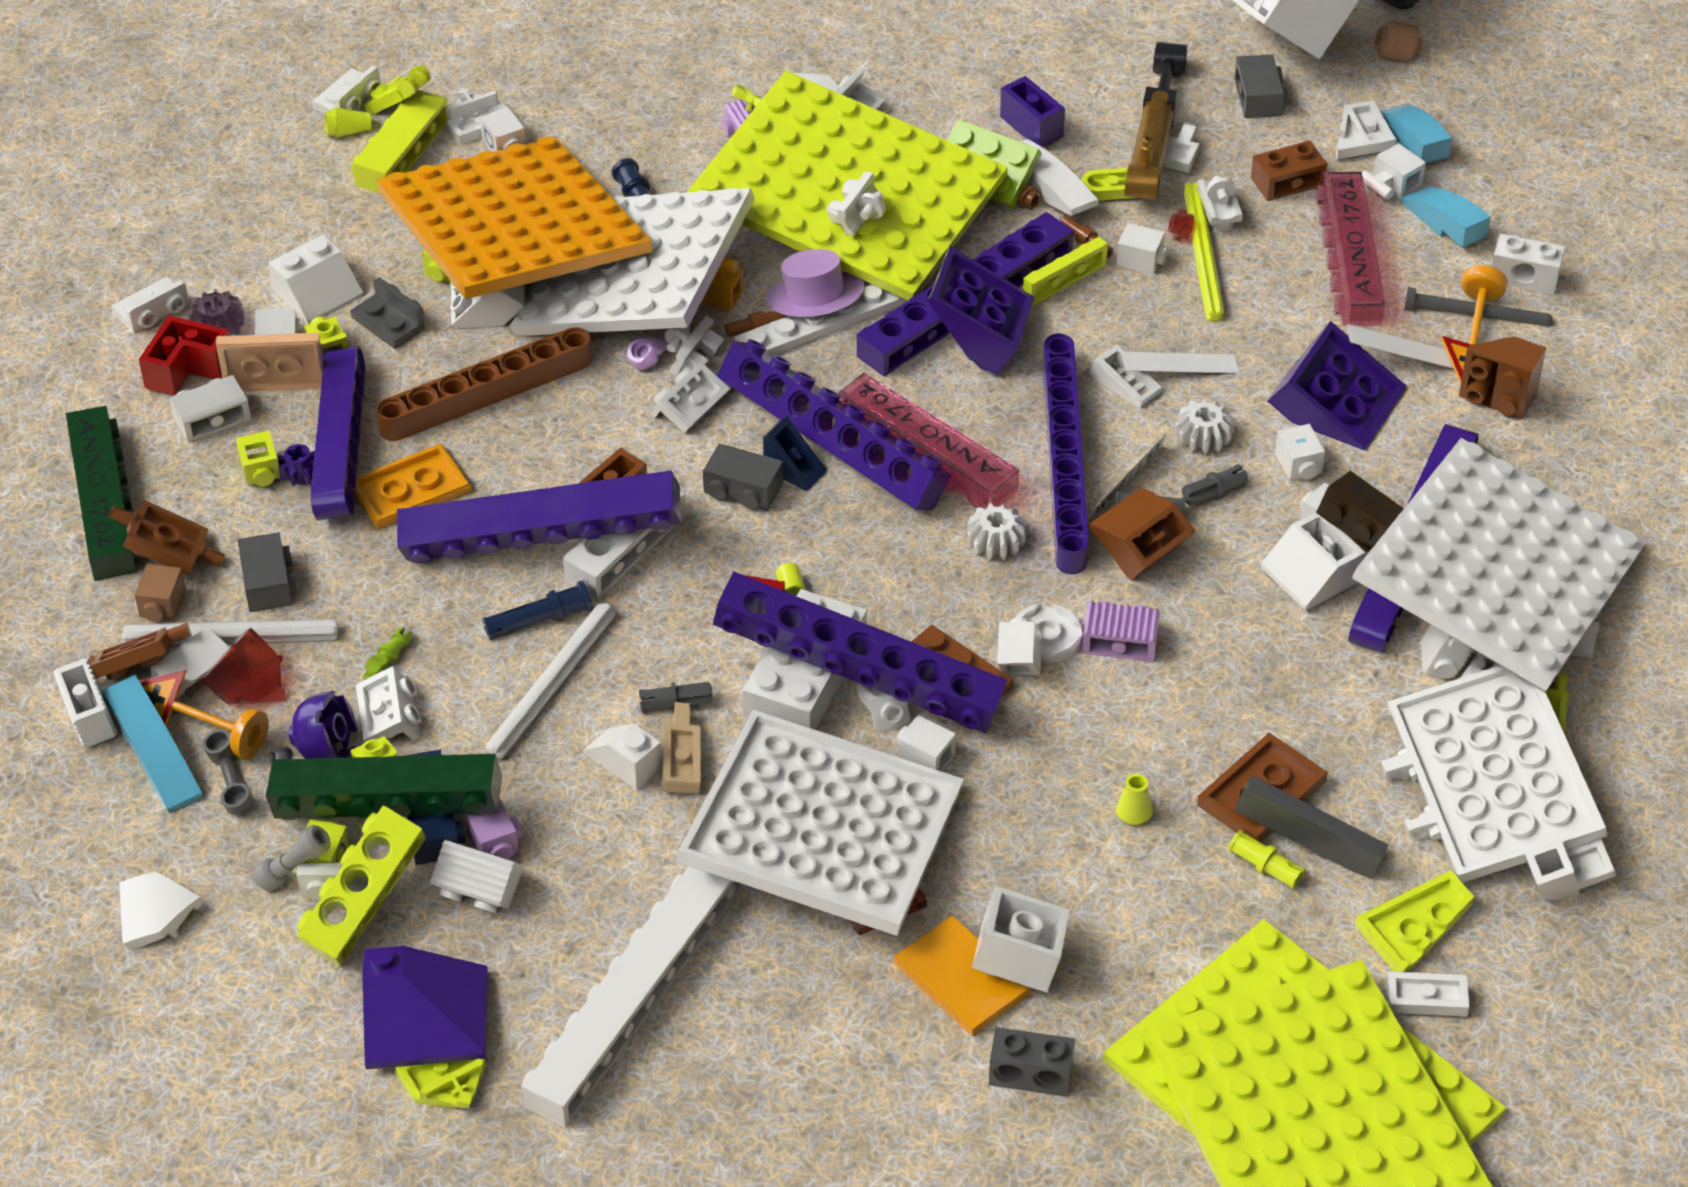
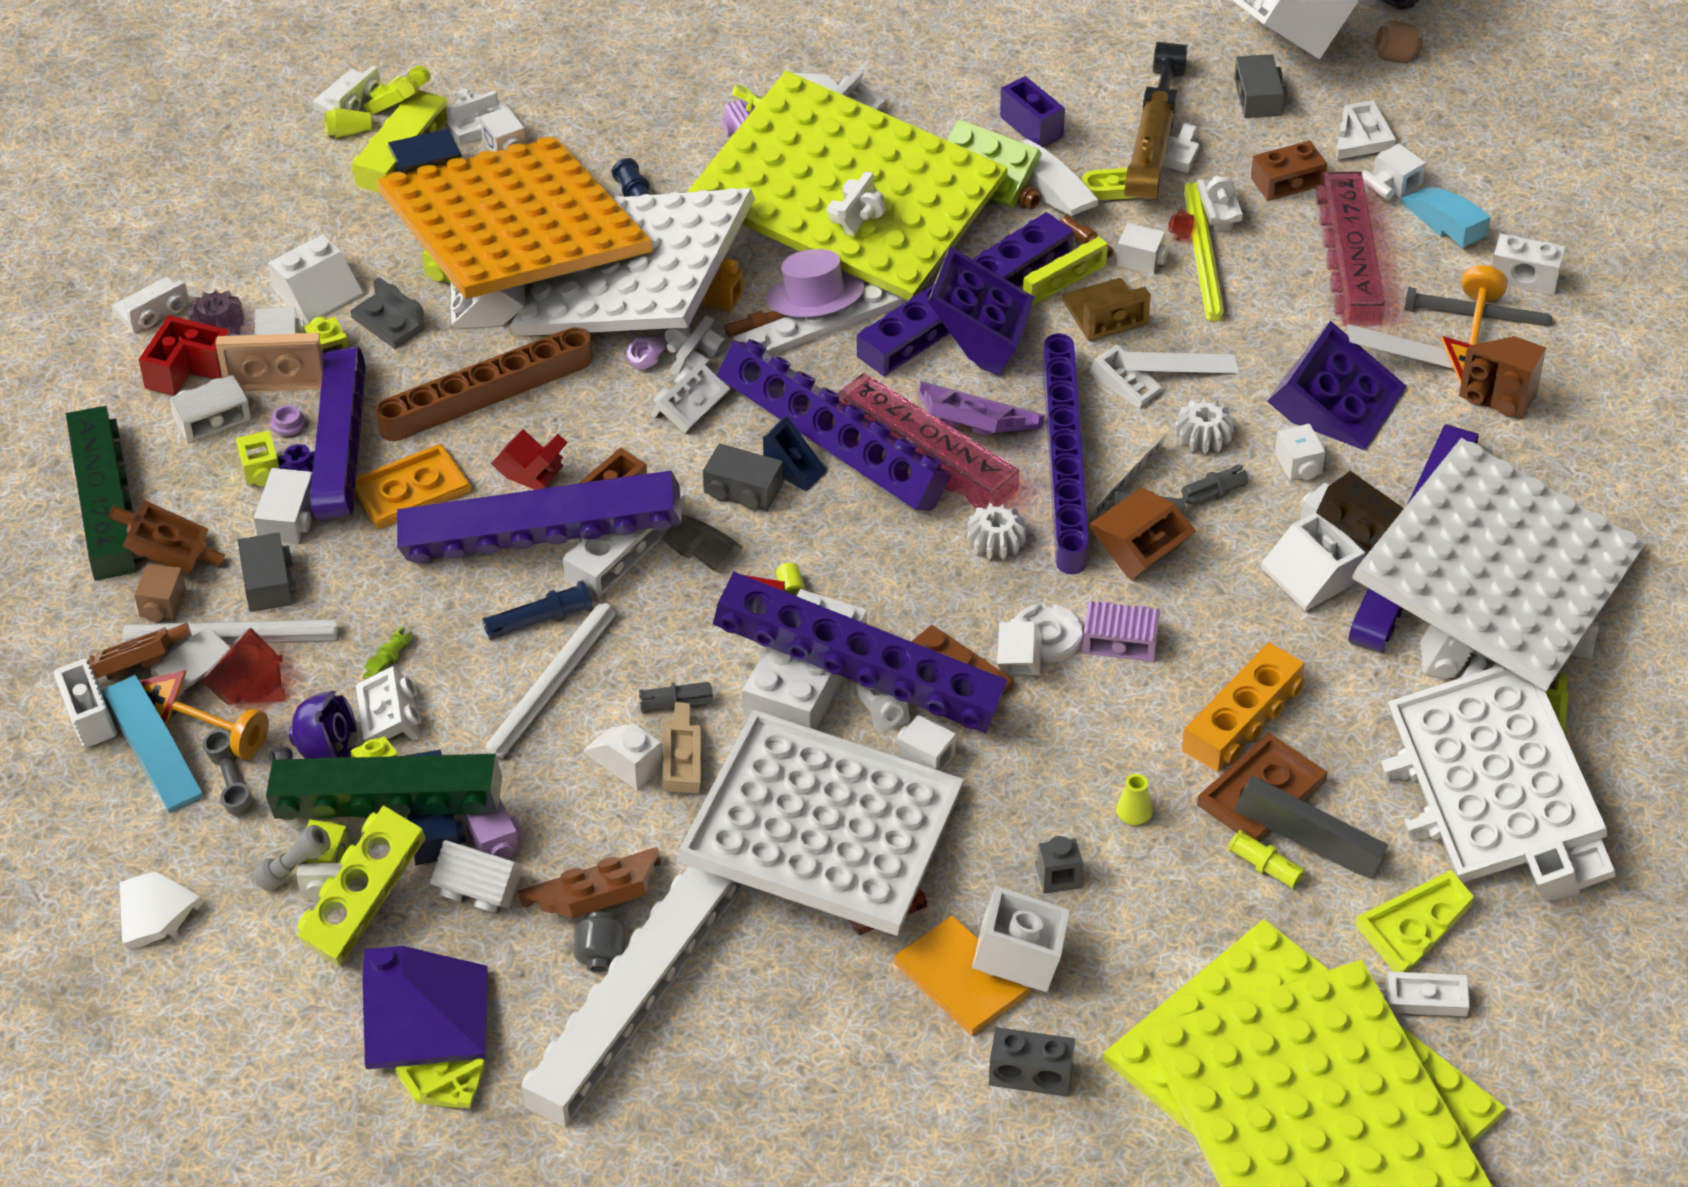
medium azure slope [1380,104,1452,163] -> none
none -> white brick [254,468,312,544]
none -> lavender plate [270,405,305,436]
none -> dark blue panel [388,129,462,174]
none -> red brick [491,429,568,490]
none -> dark orange wing [517,847,661,918]
none -> dark grey head [574,912,625,972]
none -> clear smoke slope [661,514,743,574]
none -> medium lavender wing [918,381,1045,435]
none -> dark grey brick [1035,836,1083,894]
none -> pearl gold bracket [1062,278,1151,341]
none -> light orange brick [1182,642,1305,772]

